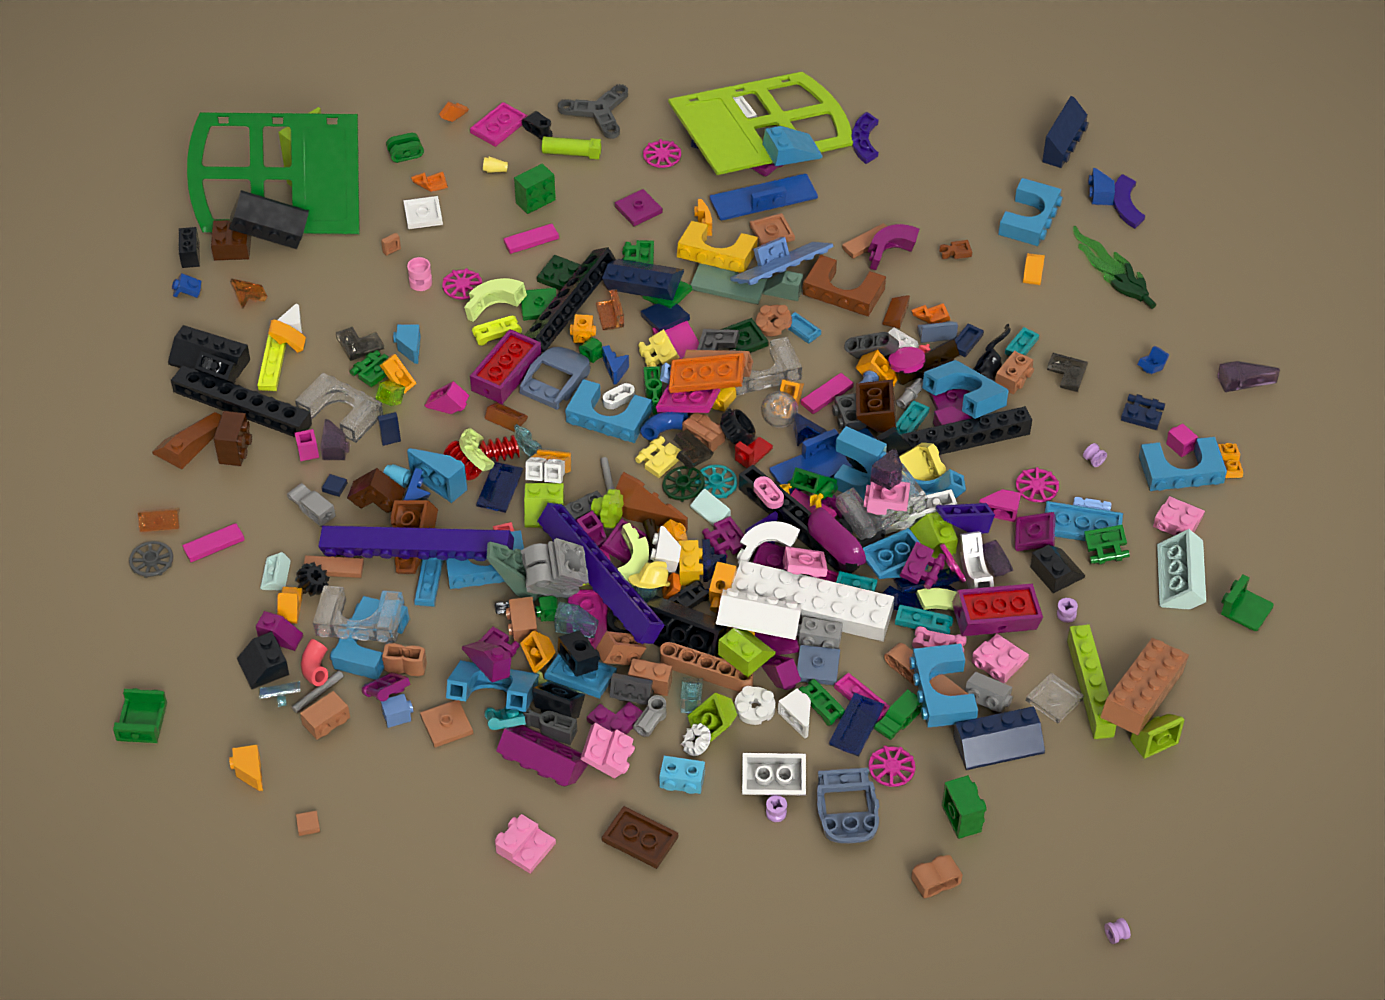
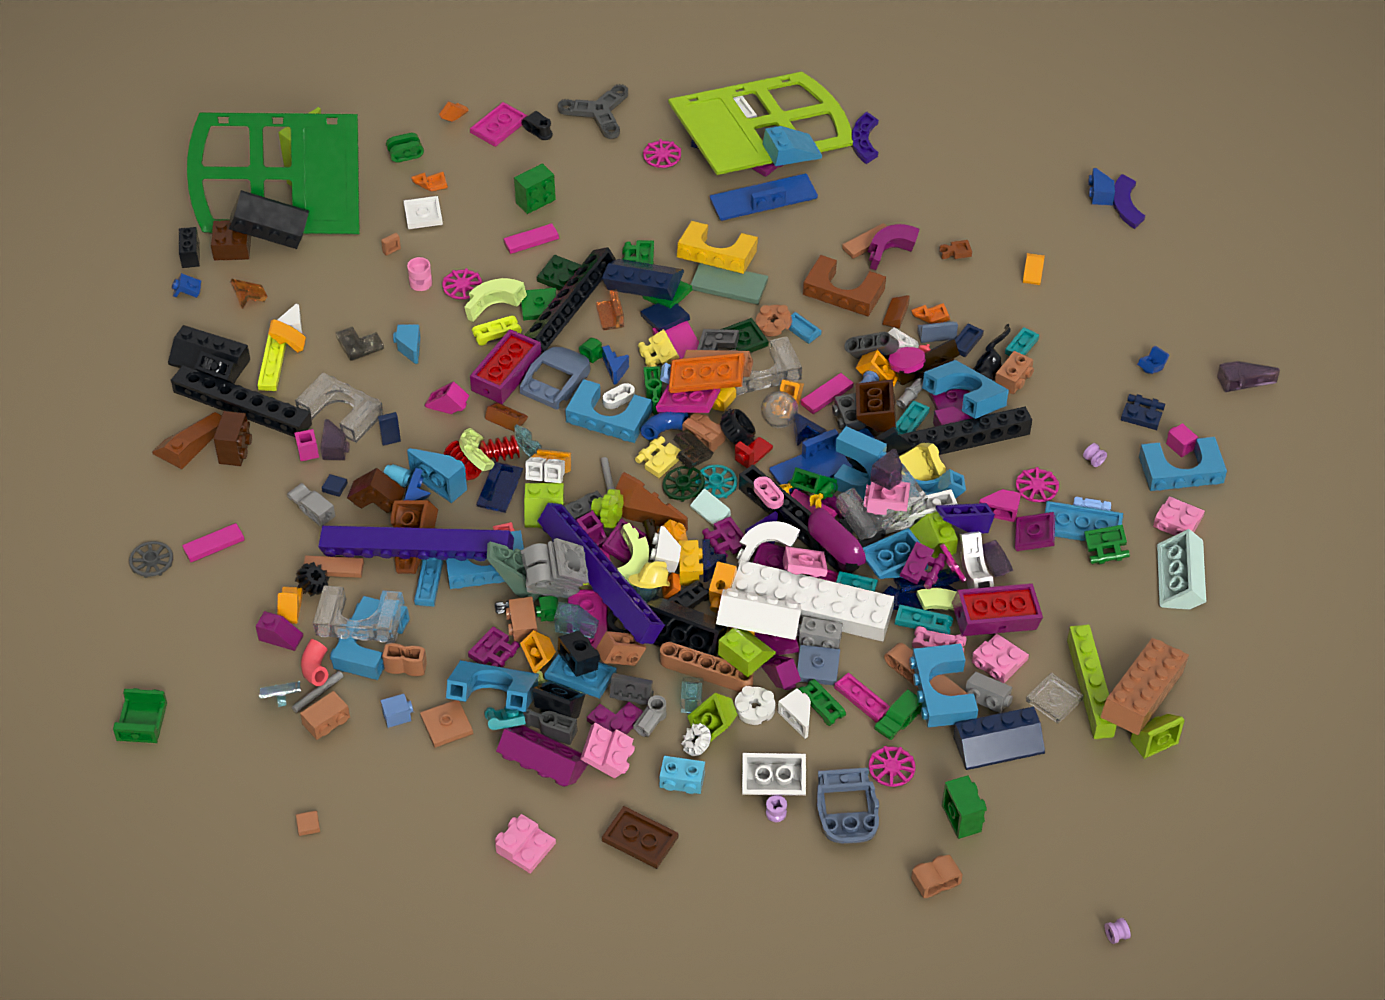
clear orange panel [138,508,180,532] -> none
light orange slope [229,745,263,791] -> none
black slope [237,632,289,690] -> none
light aqua slope [260,552,291,591] -> none
green plate [349,350,389,388] -> none
magenta plate [362,672,411,701] -> none
clear neon green brick [375,381,406,406] -> none
light orange slope [379,354,416,395] -> none
magenta slope [462,641,511,682] -> none
light yellow cone [483,156,508,173] -> none
lime piece [542,136,601,159] -> none
light orange brick [570,314,596,343] -> none
magenta plate [615,189,663,226] -> none
nougat brick [628,659,672,696] -> none
light orange slope [694,199,712,236] -> none
medium blue bracket [730,237,834,285] -> none
nougat plate [749,213,795,246] -> none
sand green slope [764,271,803,301] -> none
clear blue piece [829,693,885,757] -> none
dark azure arch [998,178,1063,246] -> none
black slope [1030,545,1085,593] -> none
dark blue slope [1042,96,1089,168] -> none
clear smoke plate [1047,353,1088,392] -> none
lavender wheel [1057,598,1078,623] -> none
piece [1073,226,1157,309] -> none
light orange slope [1218,443,1243,478] -> none
green bracket [1221,574,1274,631] -> none

